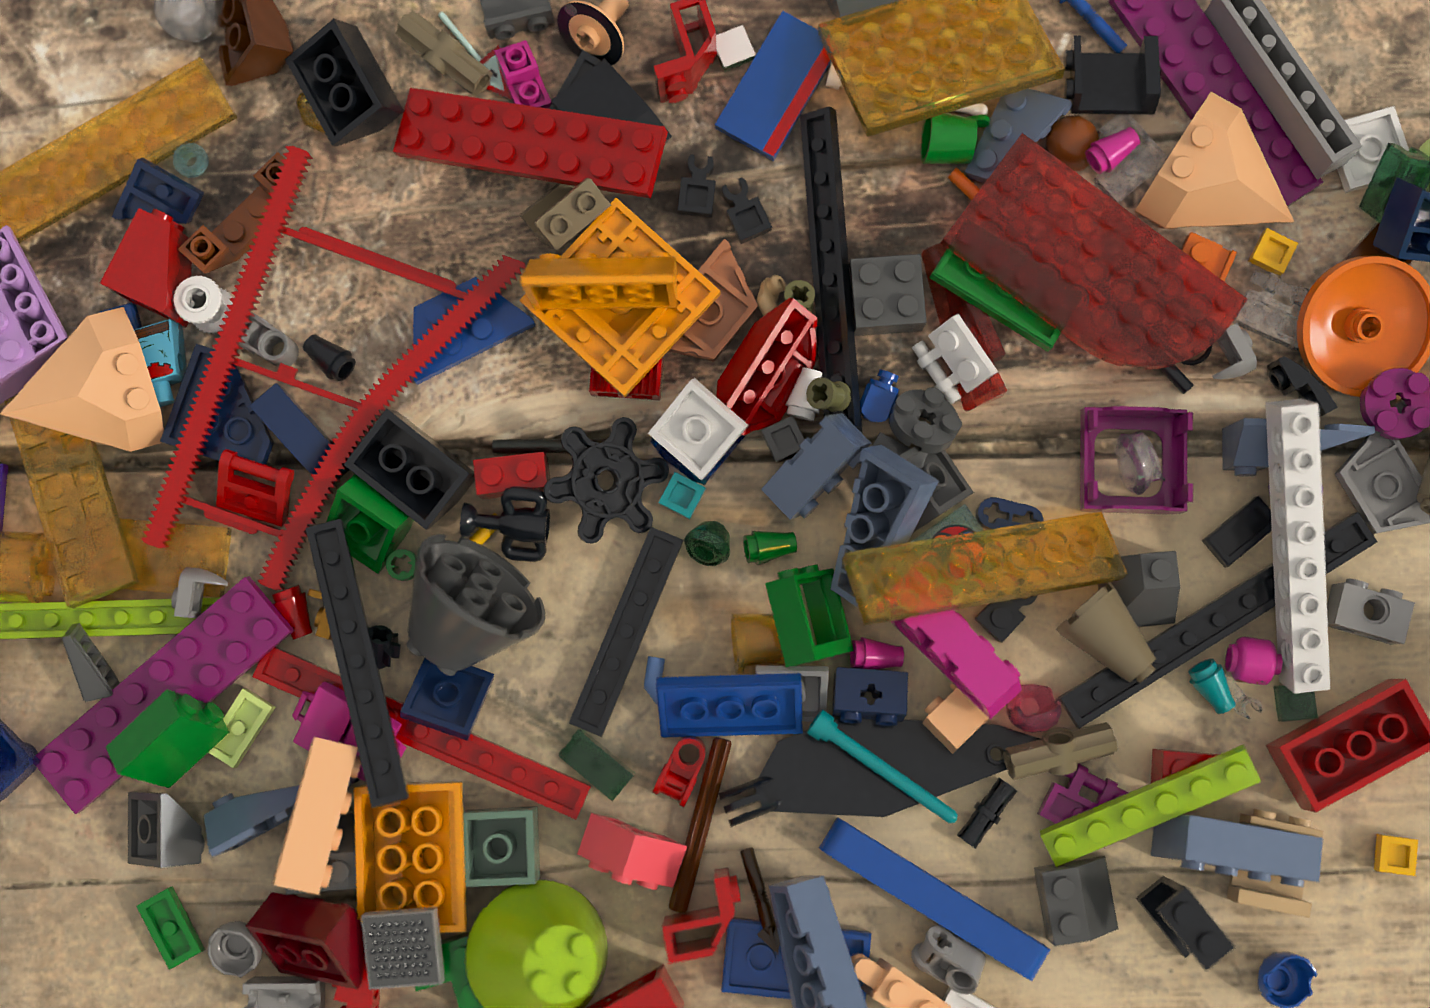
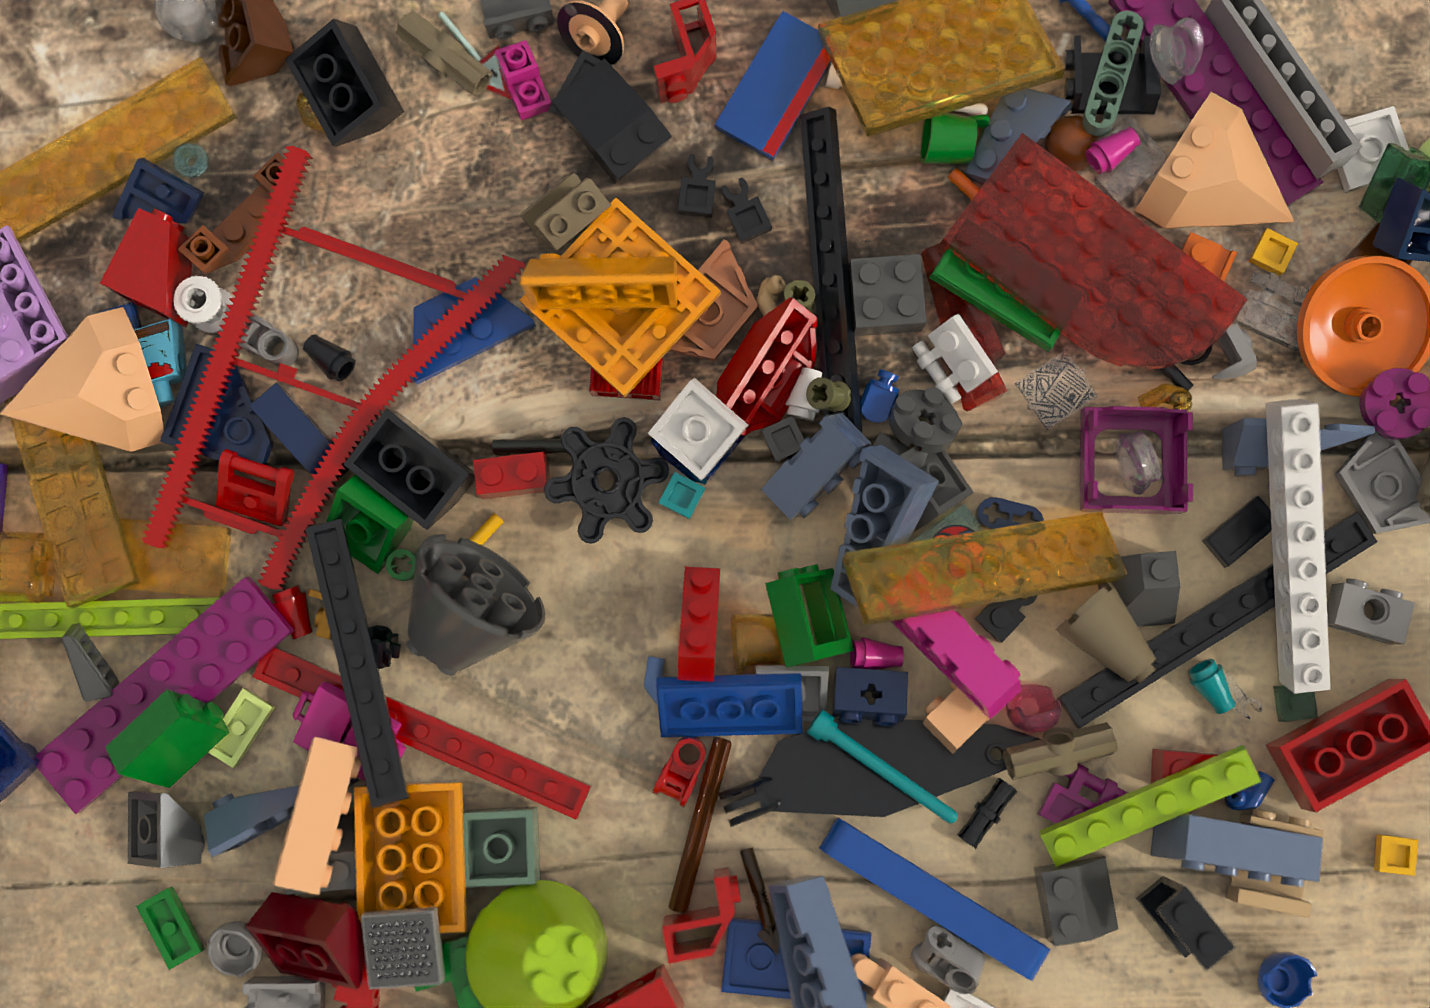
light grey plate [171,567,228,618] -> none
red plate [393,87,668,199] -> none
dark blue plate [400,657,494,741] -> none
black piece [460,486,550,562] -> none
clear green hinge [559,729,636,801] -> none
black plate [569,527,684,737] -> none
coral brick [577,813,687,890] -> none
clear green cone [684,521,730,566] -> none
white tile [716,25,756,72] -> none
green cone [743,531,797,565] -> none
dark pink head [1225,637,1283,685] -> none
black slope [1267,356,1338,417] -> none
none -> red brick [677,566,720,682]
none -> clear piece [1015,349,1098,430]
none -> sand green beam [1082,11,1143,136]
none -> clear yellow arm [1138,383,1193,412]
none -> clear piece [1149,17,1204,84]
none -> blue arm [1225,771,1275,811]

